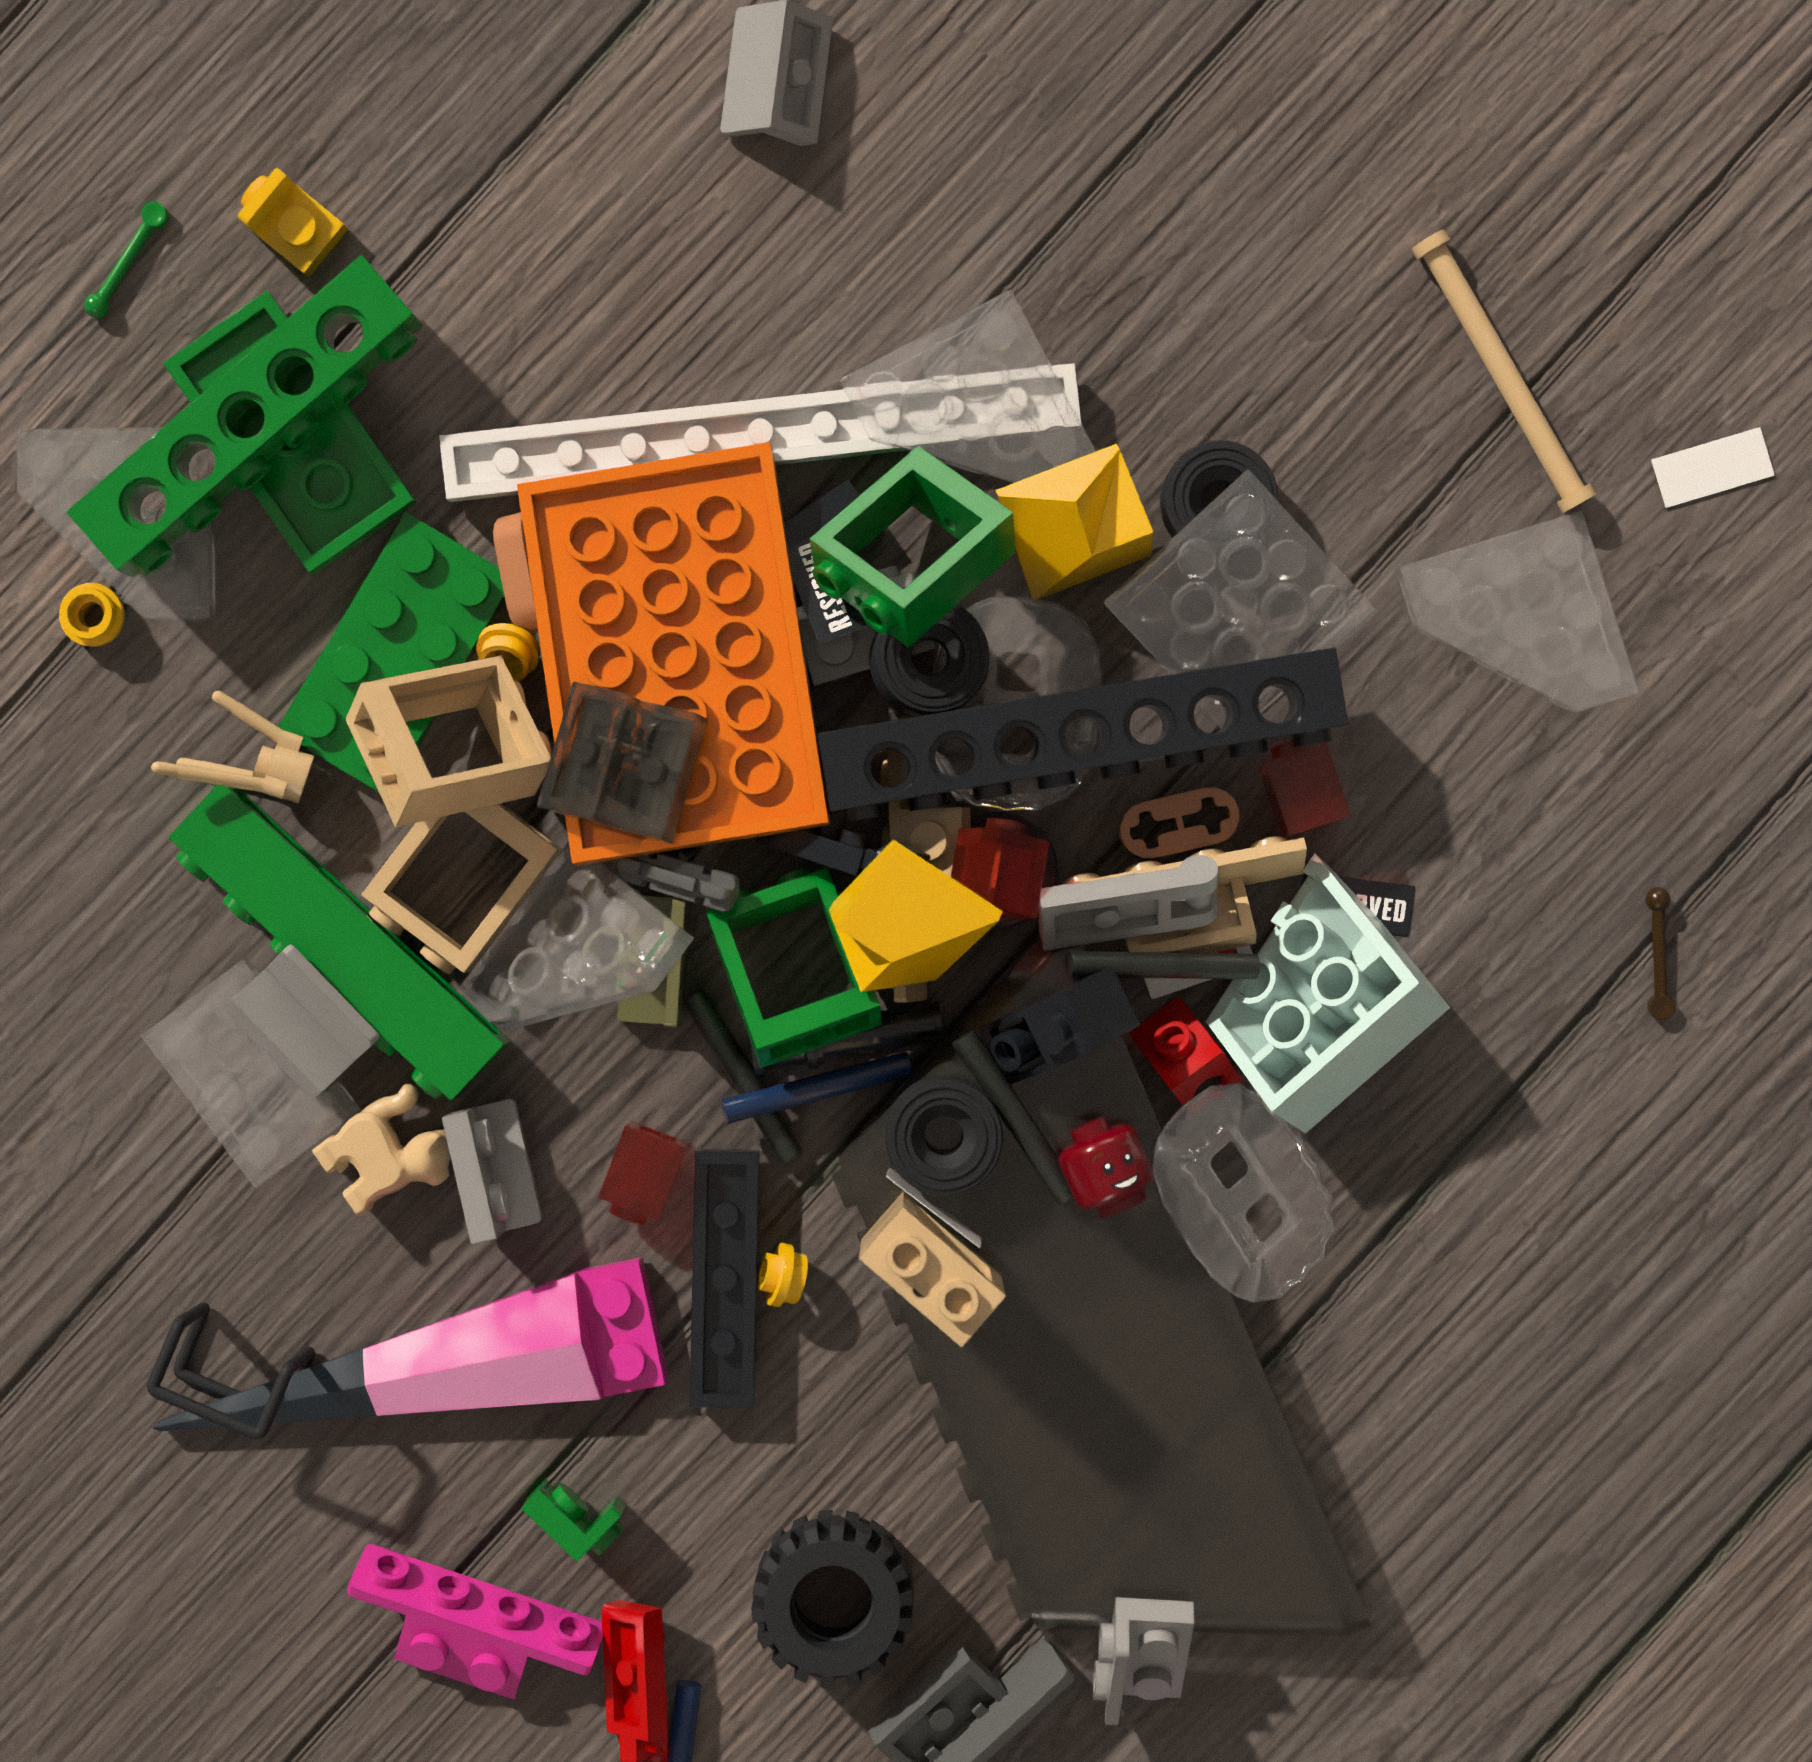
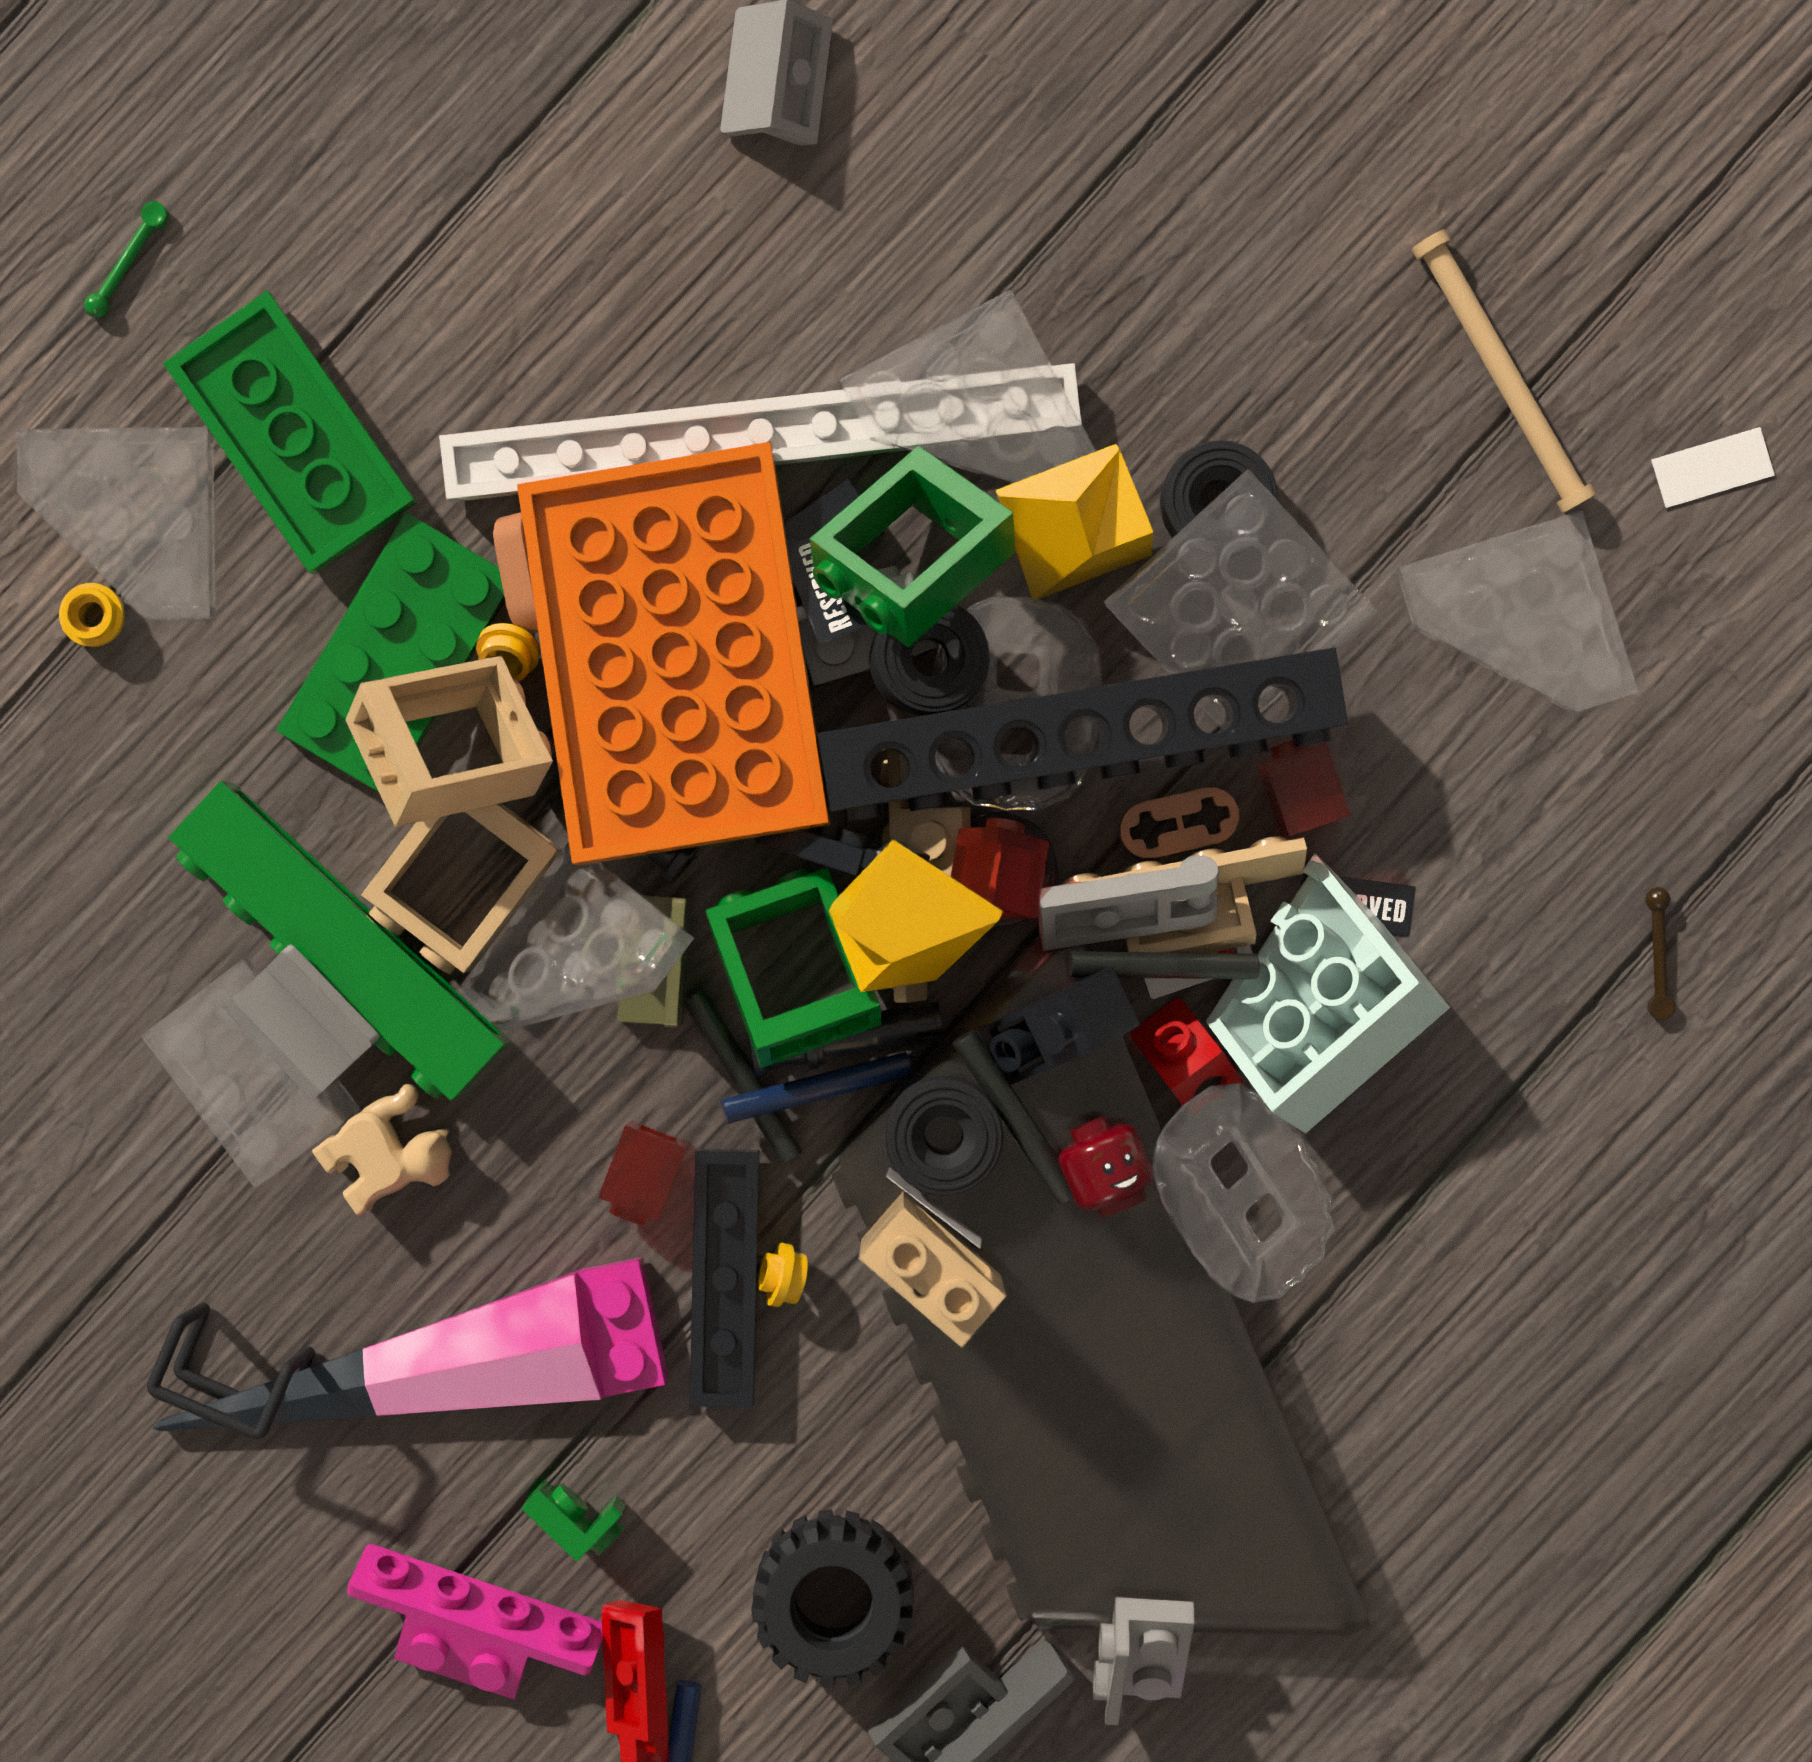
green brick [66,254,423,577] -> none
tan plant [151,691,314,804] -> none
yellow bracket [237,168,348,278] -> none
light grey bracket [442,1099,543,1244] -> none
clear smoke slope [537,681,708,844] -> none
dark grey axle [617,853,741,912] -> none

